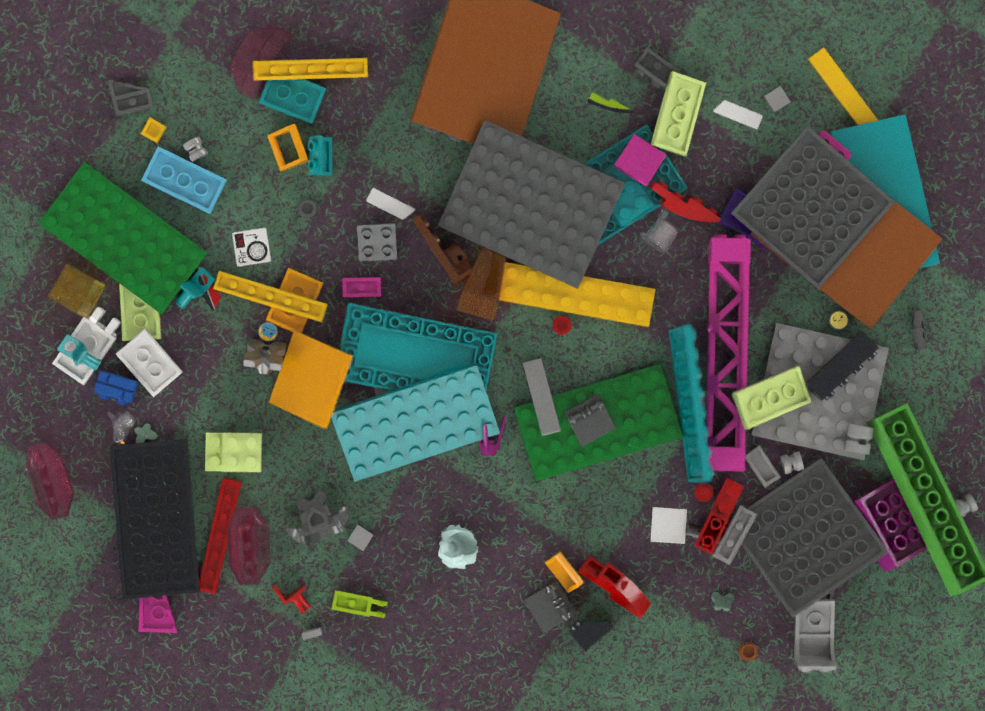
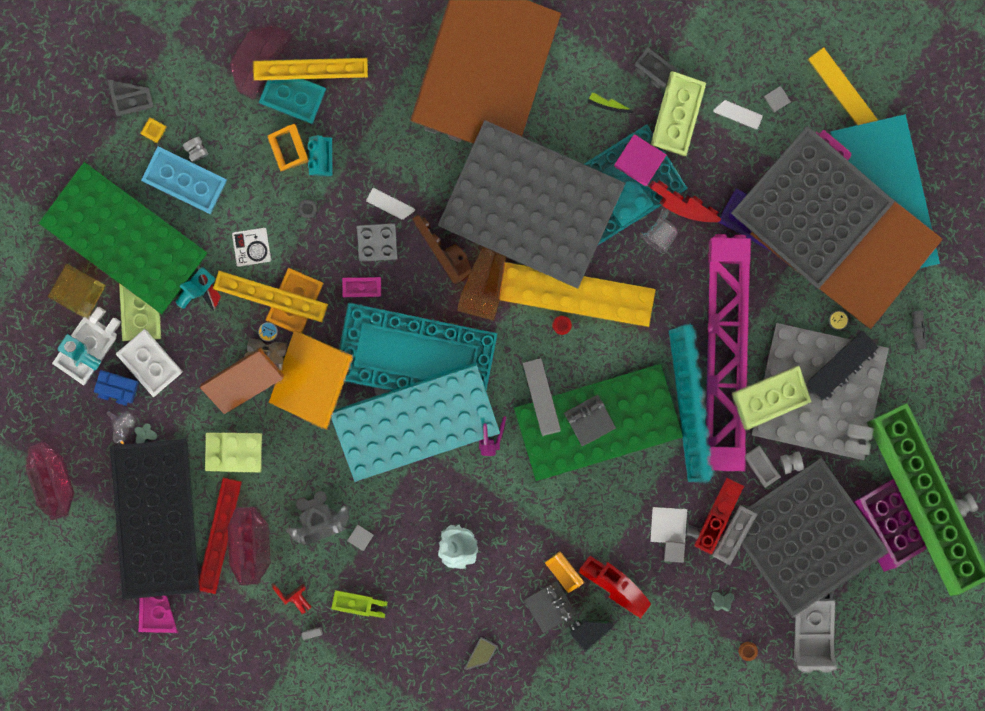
red plate [694,483,714,502] -> none
none -> tile [200,348,284,414]
none -> olive tile [464,637,498,670]
none -> light grey tile [664,541,685,563]

